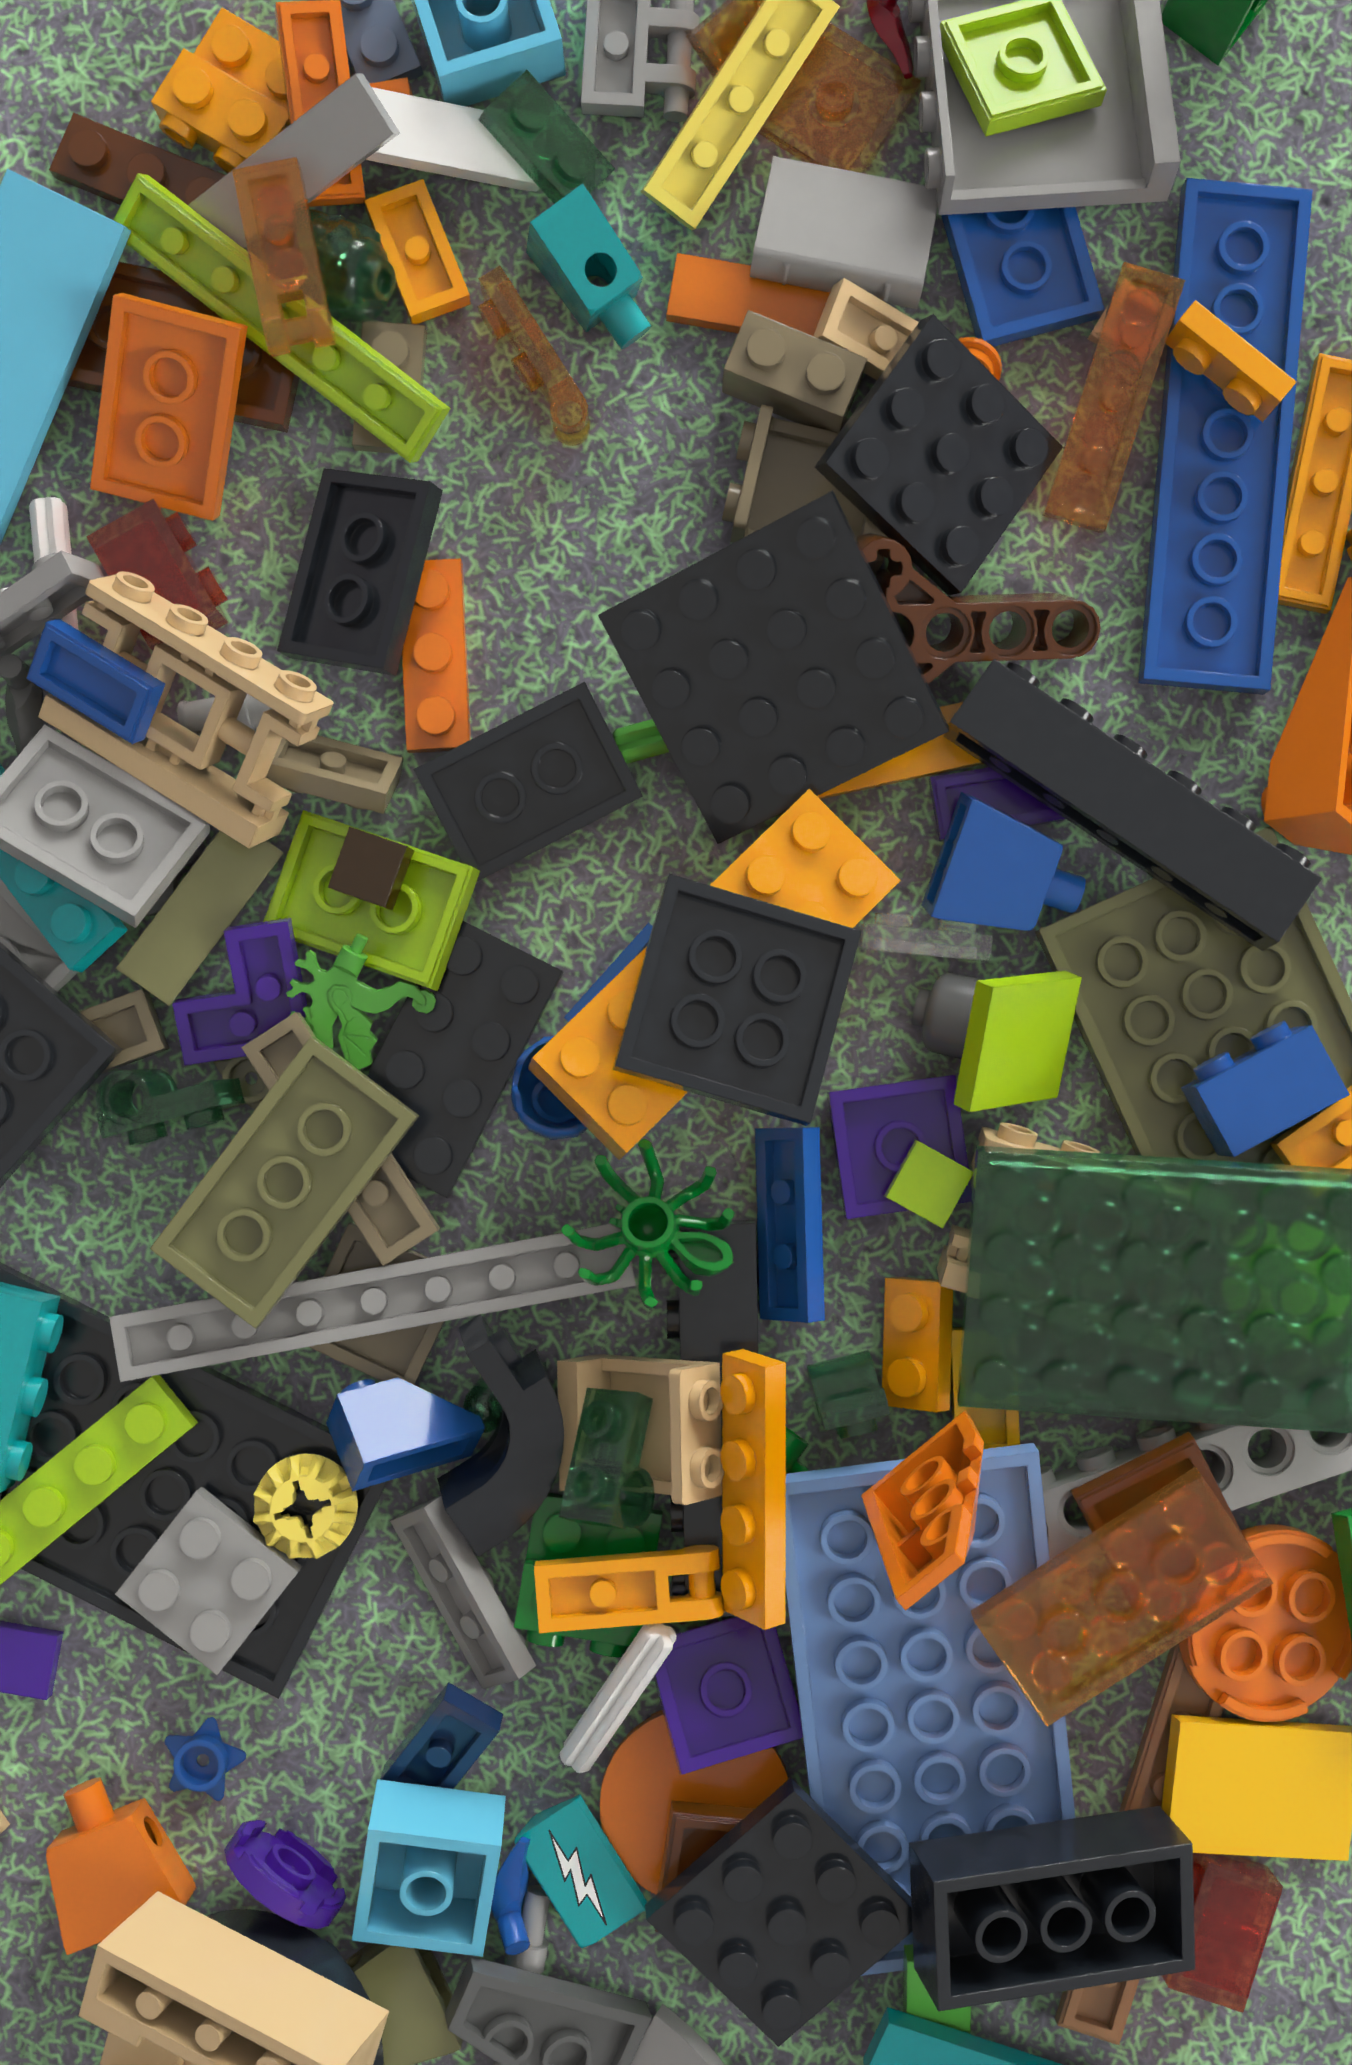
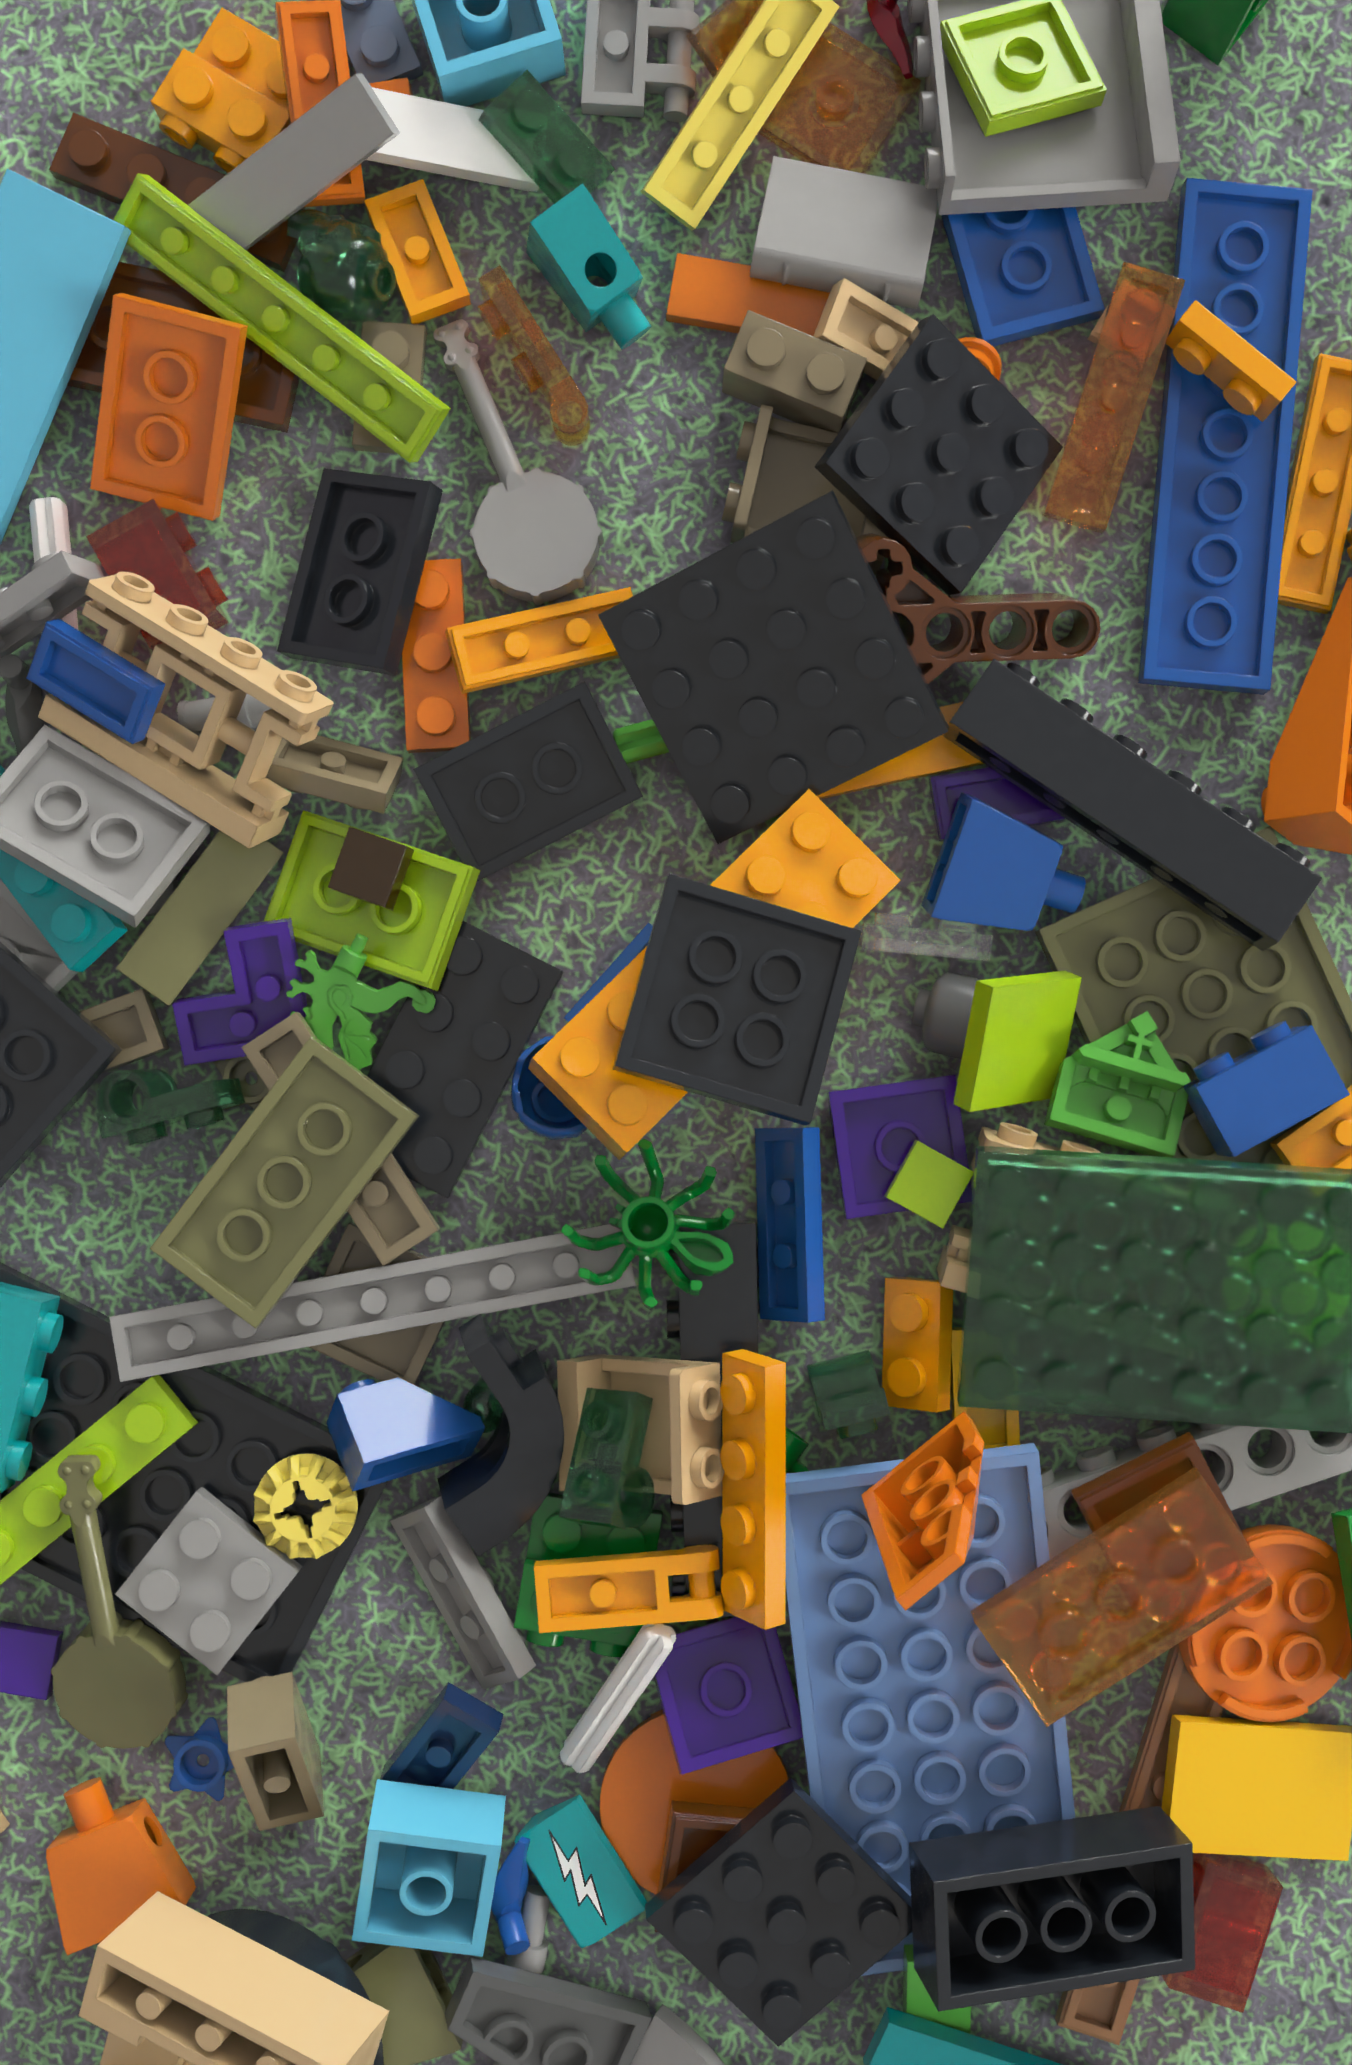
dark purple tile [224,1820,346,1929] -> none
clear orange plate [232,157,336,357] -> none
none -> olive piece [51,1455,188,1749]
none -> dark tan brick [227,1672,324,1831]
none -> light grey piece [433,319,604,606]
none -> light orange tile [445,587,633,694]
none -> bright green slope [1044,1011,1191,1161]

